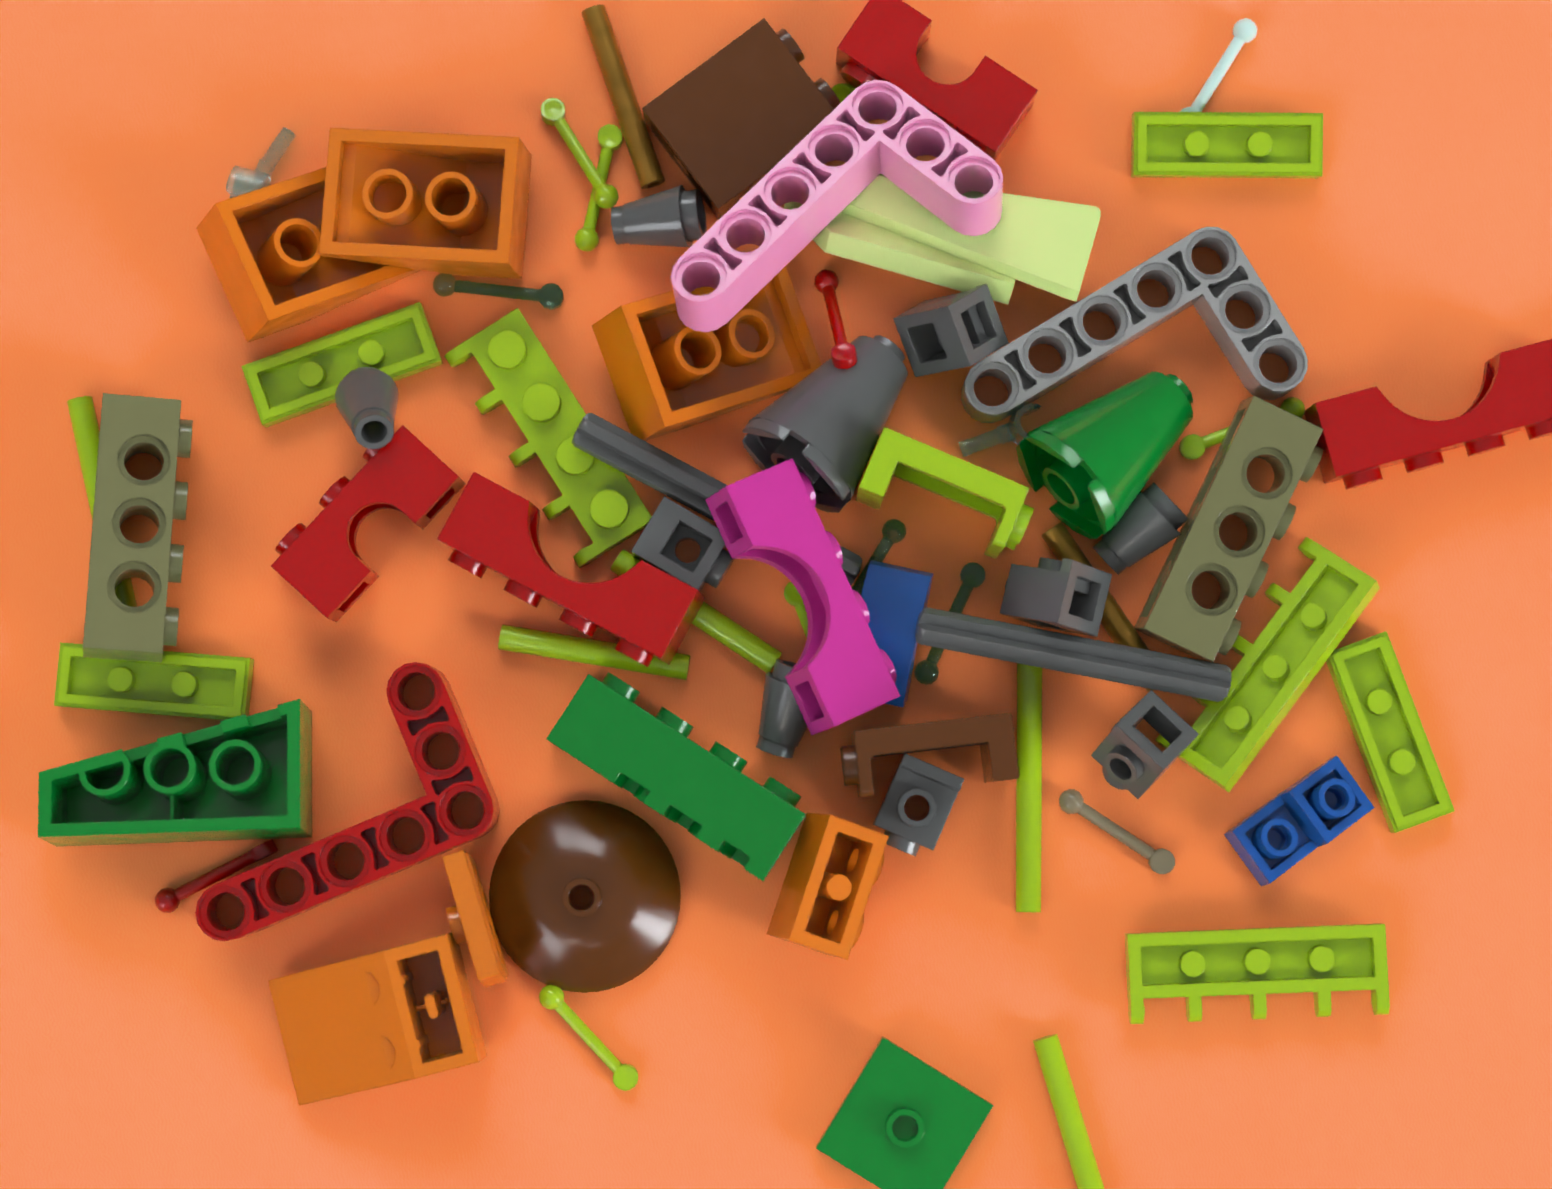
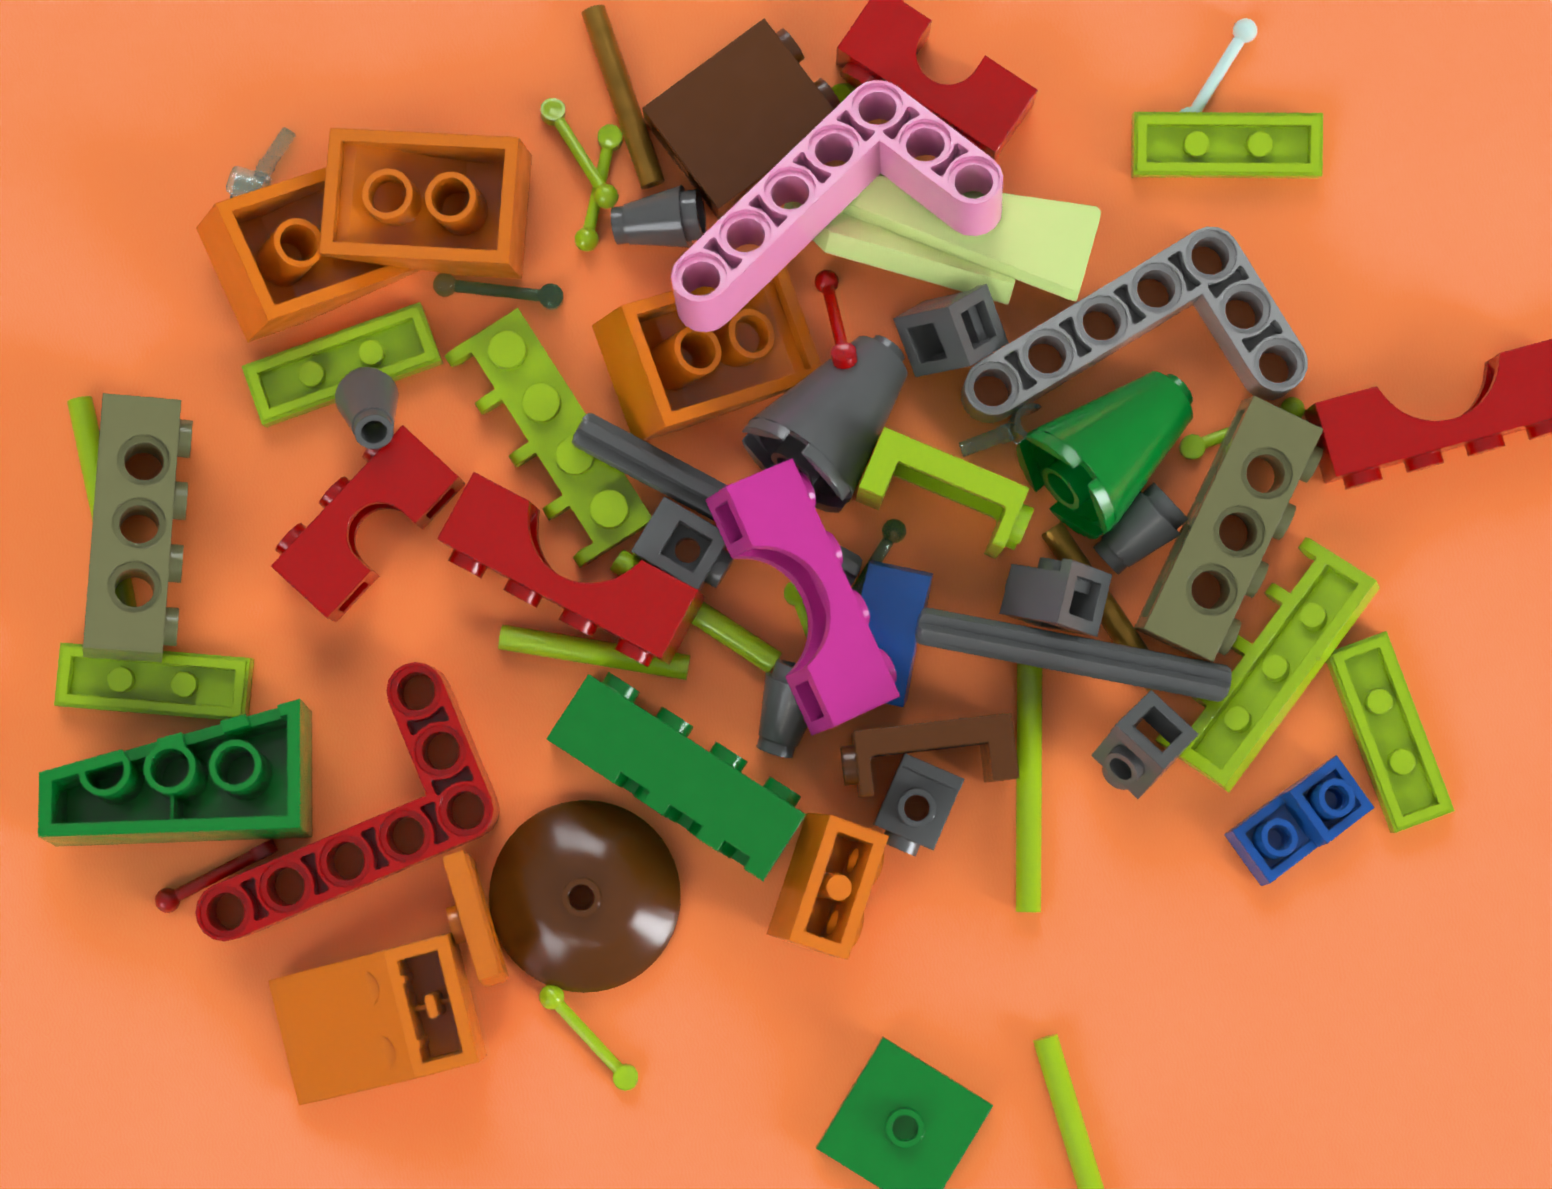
clear green hinge [914,562,986,685] -> none
dark tan hinge [1059,789,1175,874] -> none
lime hinge [1124,923,1390,1024] -> none

